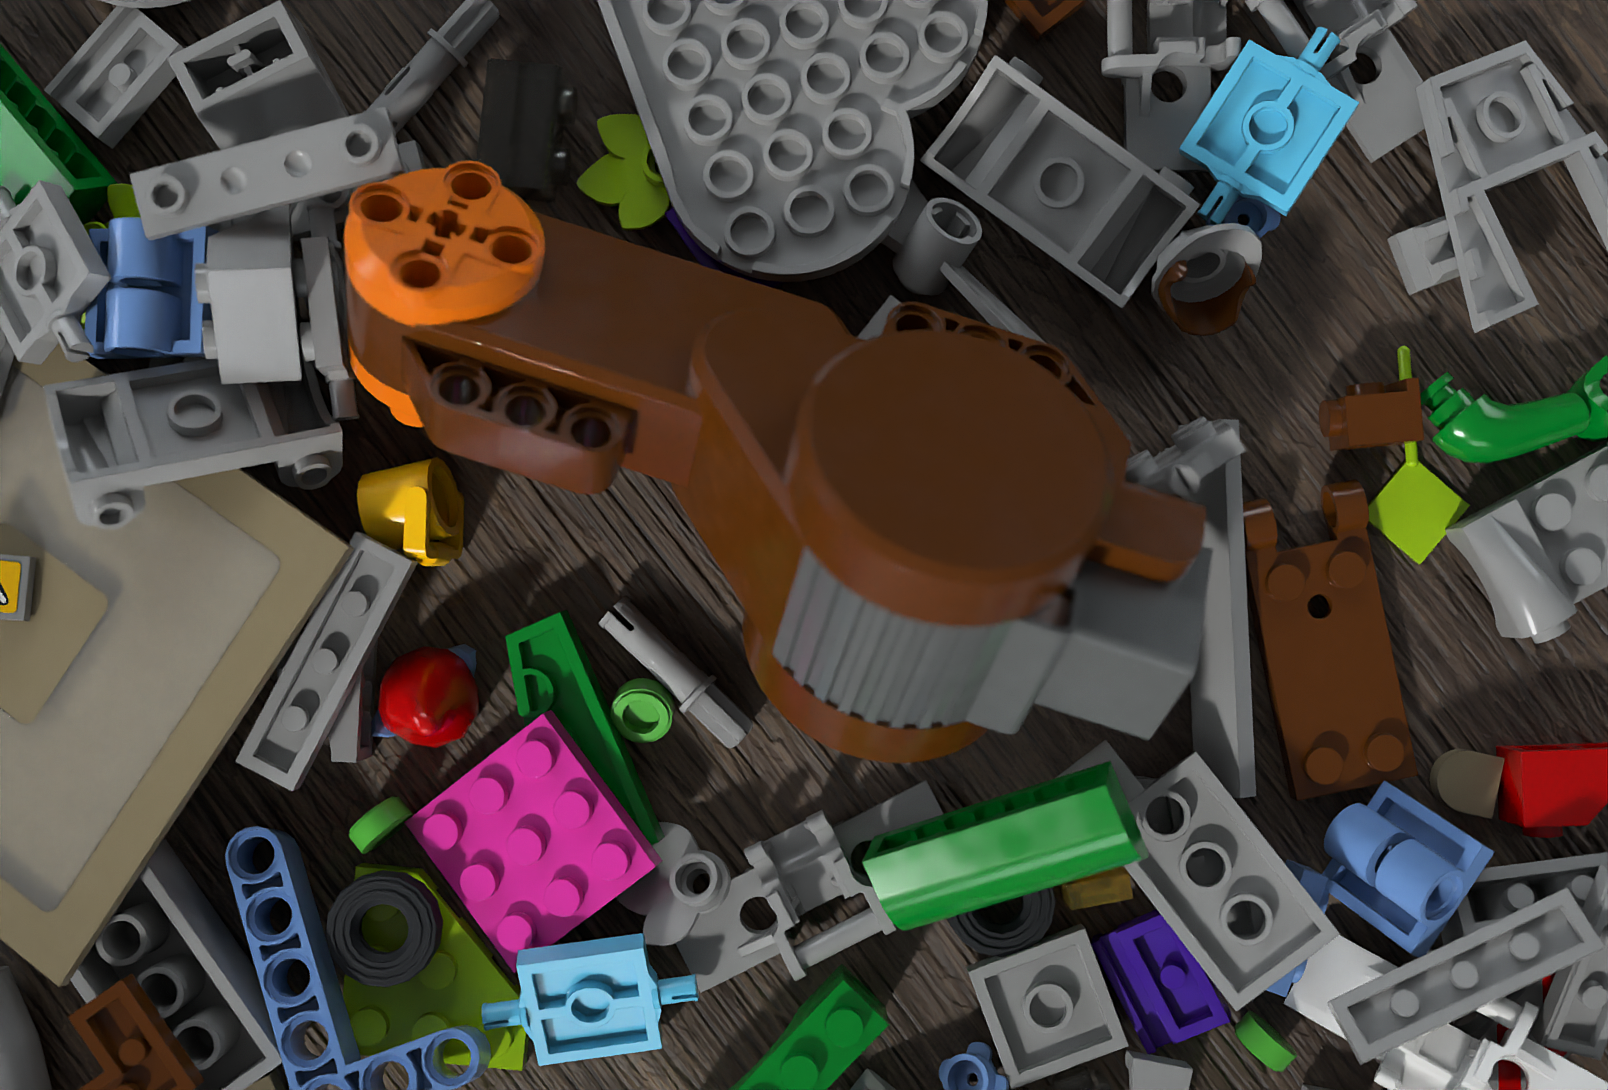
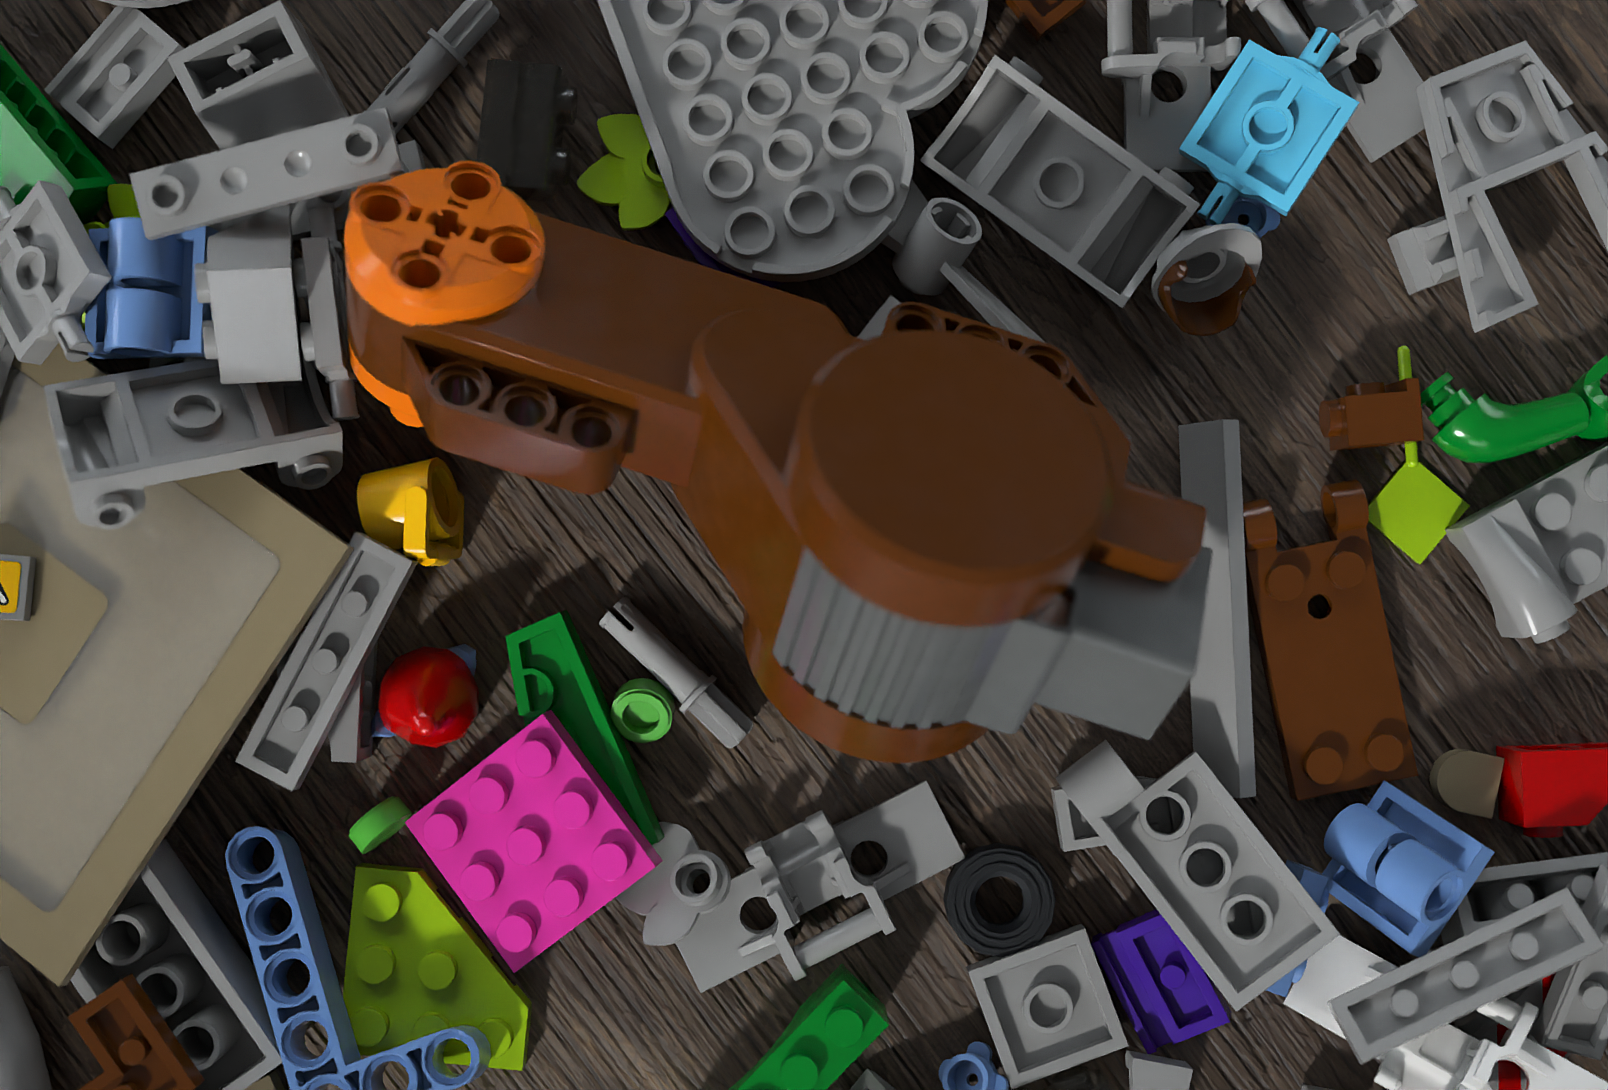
black tyre [326,870,443,987] -> none
medium azure plate [482,933,699,1066] -> none
green brick [862,761,1149,931] -> none
clear yellow plate [1059,867,1134,910] -> none
light grey plate [1125,416,1246,497] -> none
bright green tile [1234,1010,1297,1072] -> none

